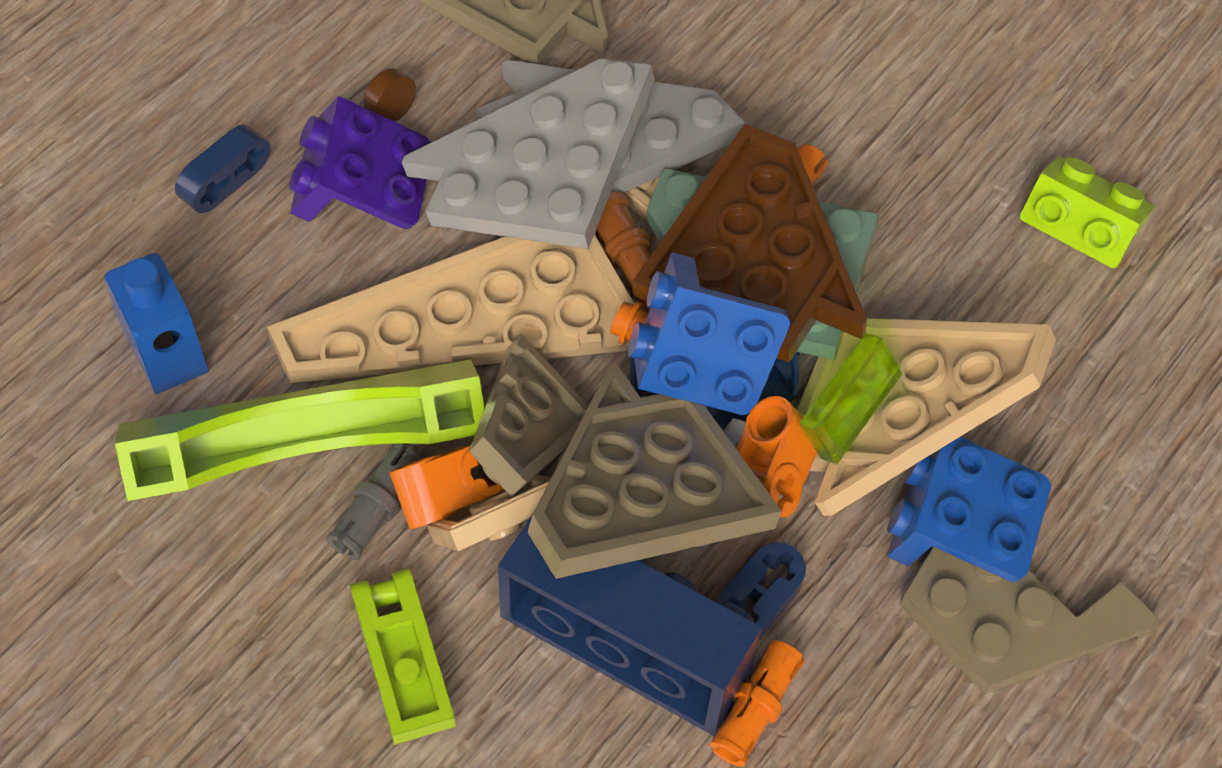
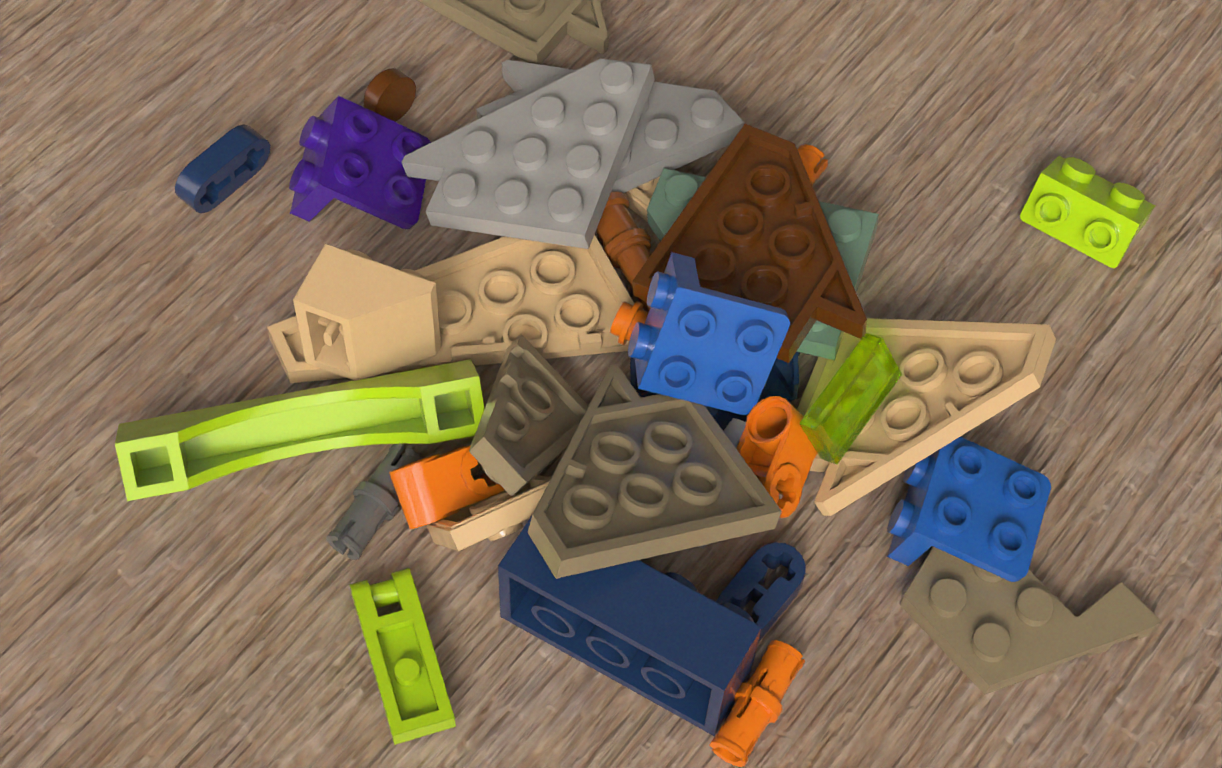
blue torso [104,253,209,395] -> none
none -> tan slope [293,244,441,381]

